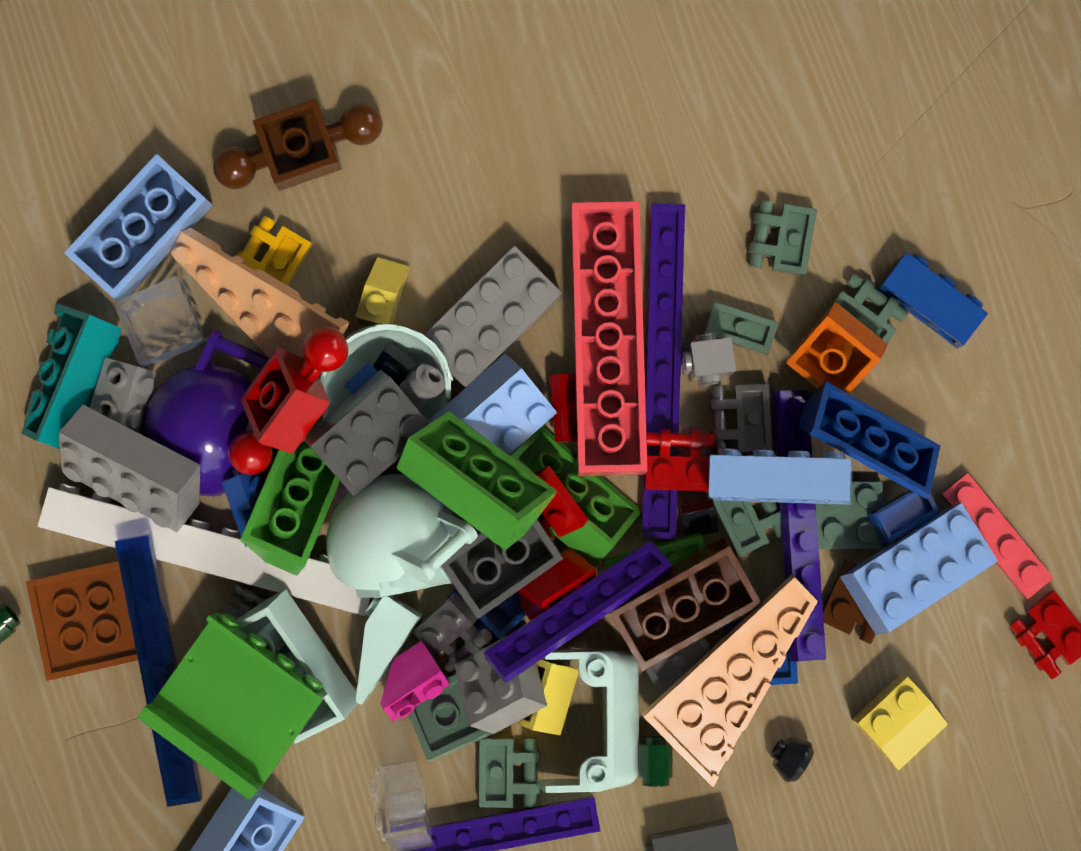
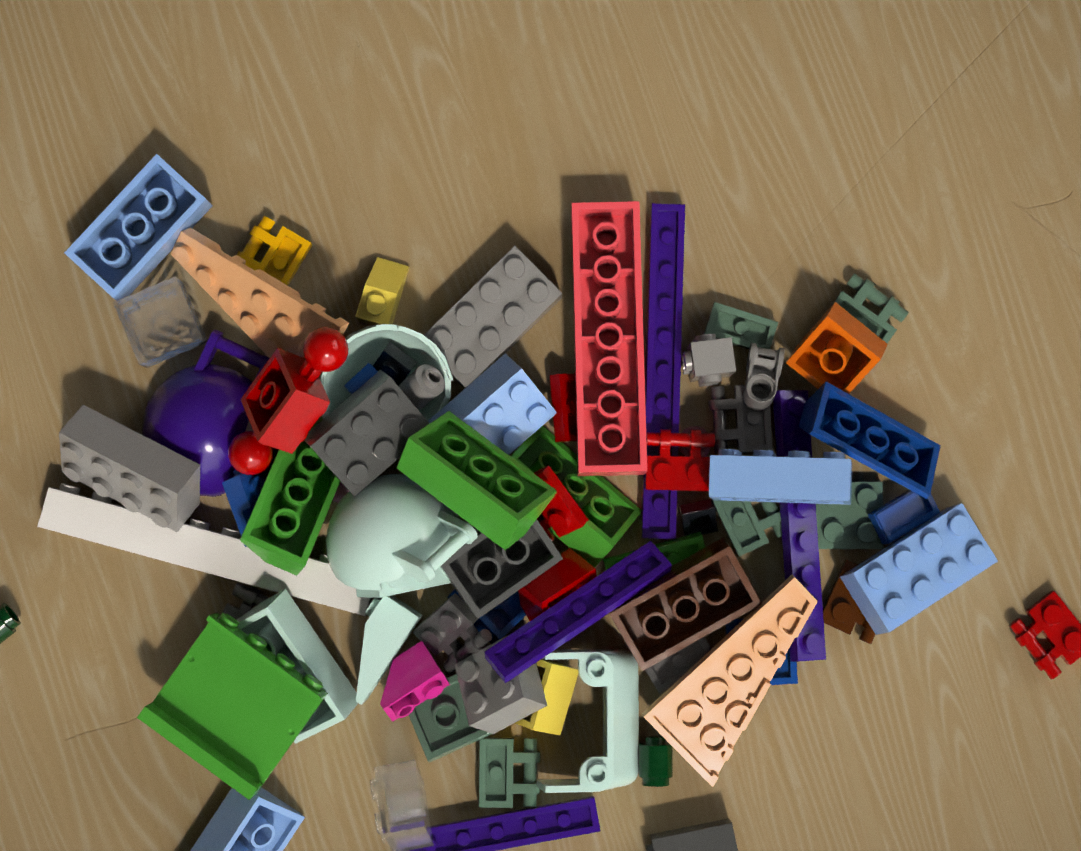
teal wedge [21,303,122,449] -> none
dark orange plate [26,559,149,681] -> none
light grey brick [90,358,156,433] -> none
clear blue plate [114,534,203,807] -> none
reddish brown brick [213,99,383,191] -> none
sand green plate [748,201,817,276] -> none
black cone [770,737,814,782] -> none
light yellow slope [852,674,948,770] -> none
blue brick [877,253,988,349] -> none
coral plate [940,473,1053,599] -> none
none -> light grey piece [743,342,785,411]

